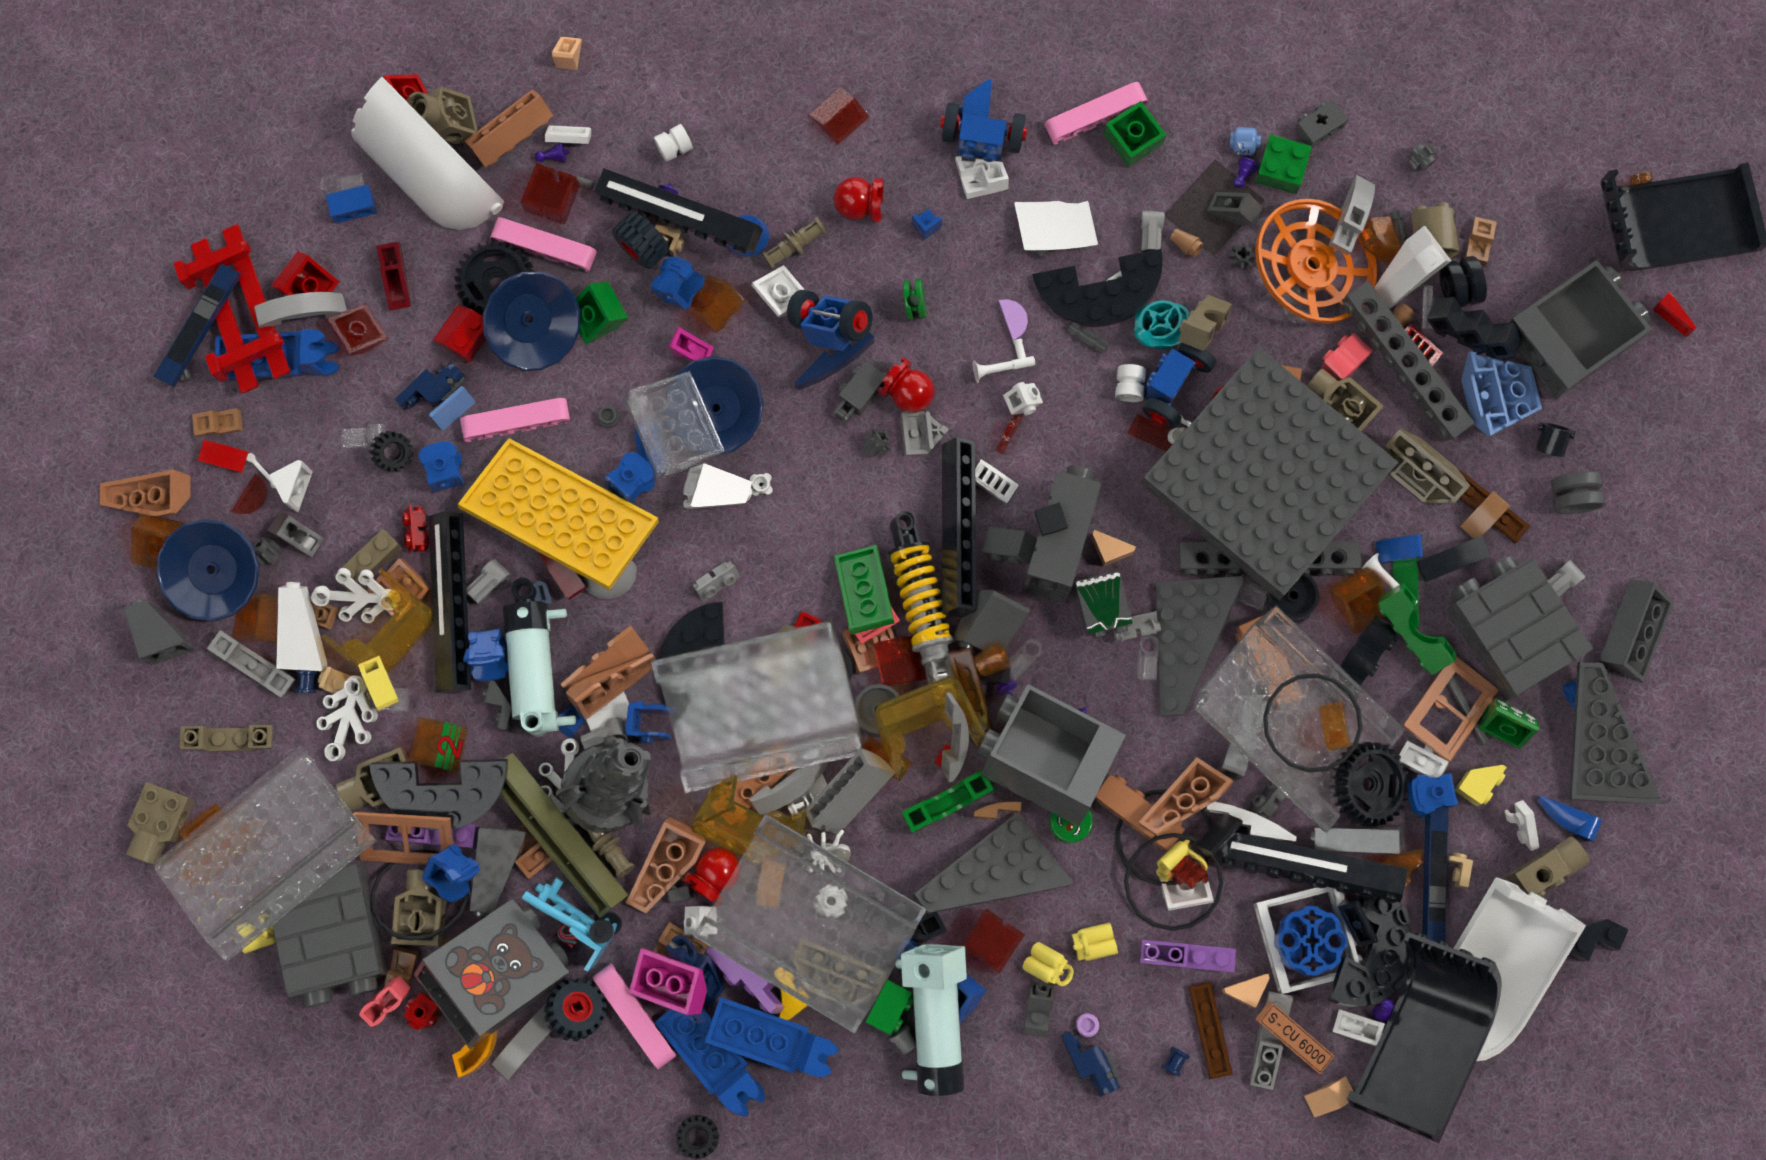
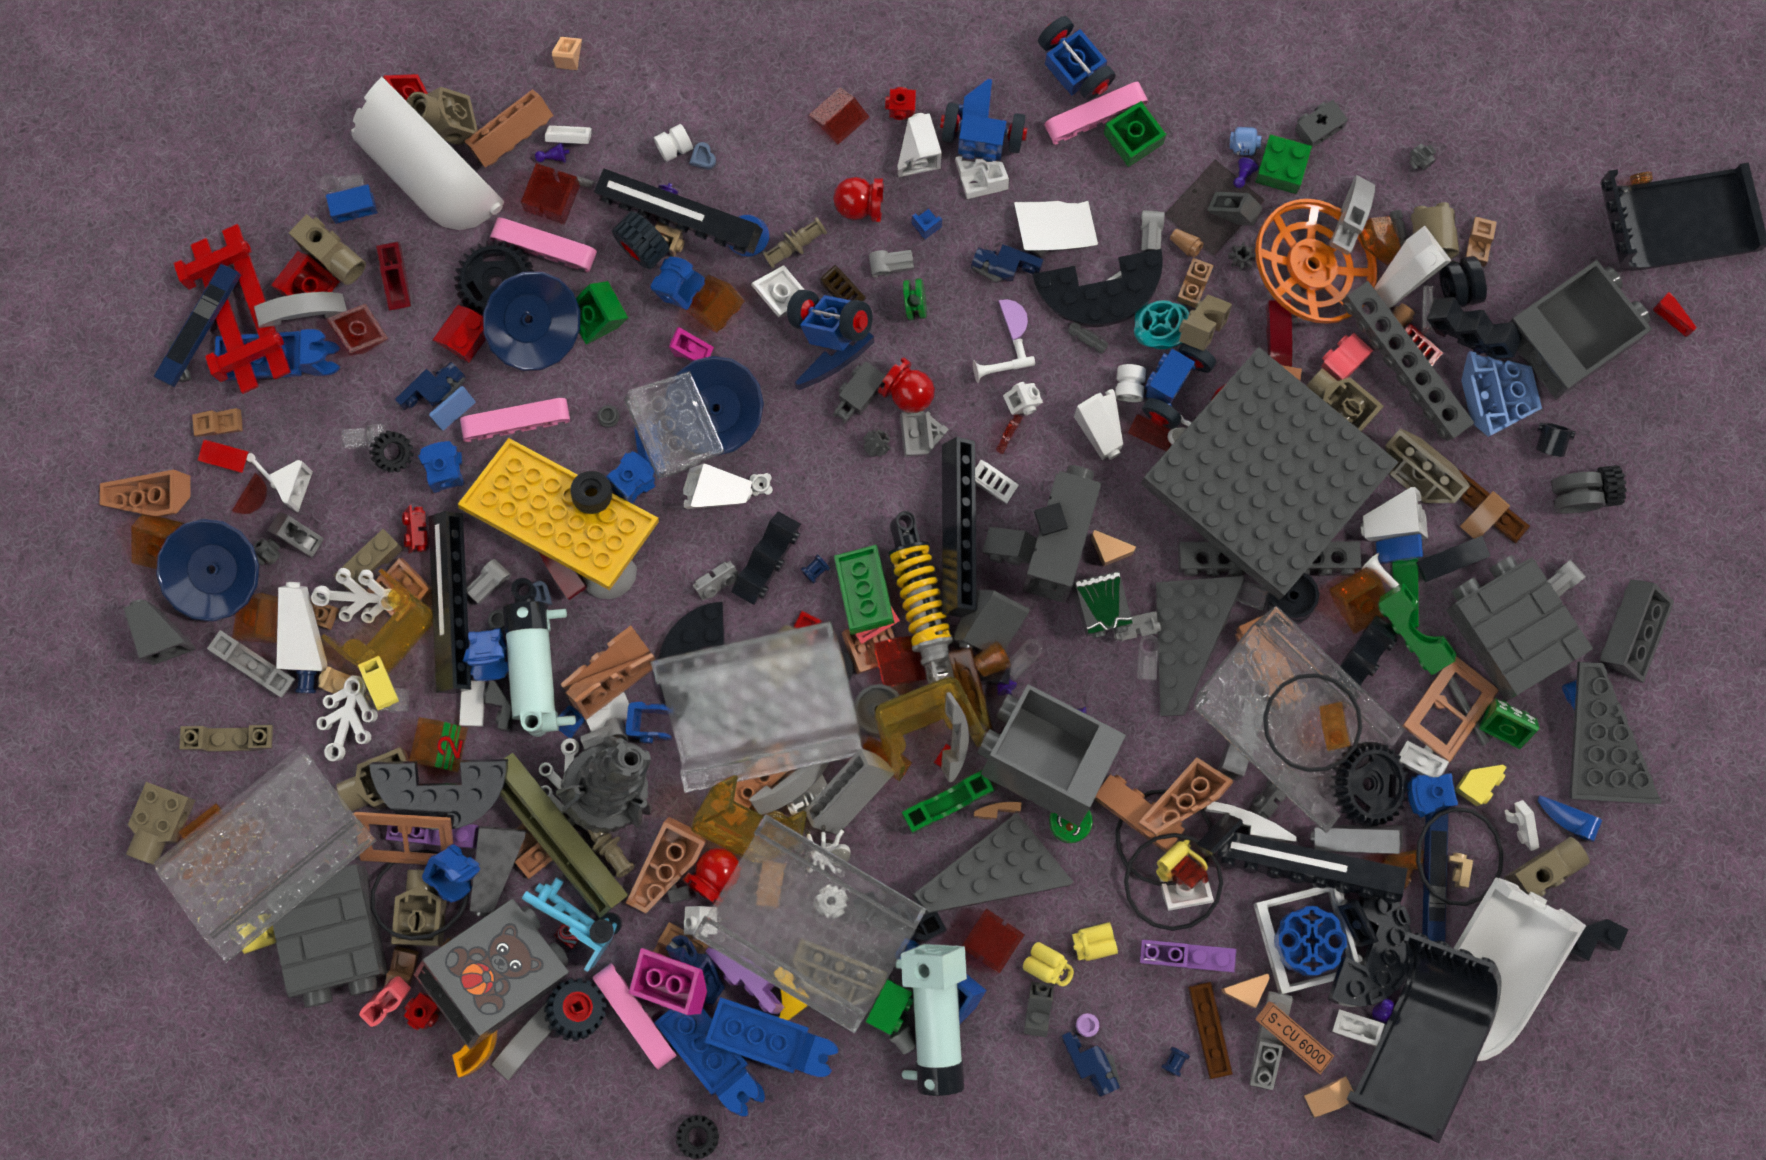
none -> dark tan brick [289,214,366,285]
none -> white tile [459,681,486,727]
none -> dark grey plate [488,610,504,632]
none -> black tyre [570,471,612,514]
none -> sand blue tile [689,142,716,170]
none -> black brick [731,511,801,605]
none -> dark blue bush [801,554,830,584]
none -> dark brown slope [820,265,866,301]
none -> light grey piece [869,250,914,278]
none -> red brick [885,87,916,120]
none -> white slope [898,113,941,177]
none -> dark blue plate [971,244,1044,283]
none -> brick [1038,16,1116,100]
none -> white slope [1074,389,1123,460]
none -> medium nougat slope [1176,258,1214,308]
none -> dark red slope [1266,299,1292,367]
none -> white slope [1361,487,1428,541]
none -> black piece [1416,807,1503,906]
none -> black tyre [1596,465,1627,507]

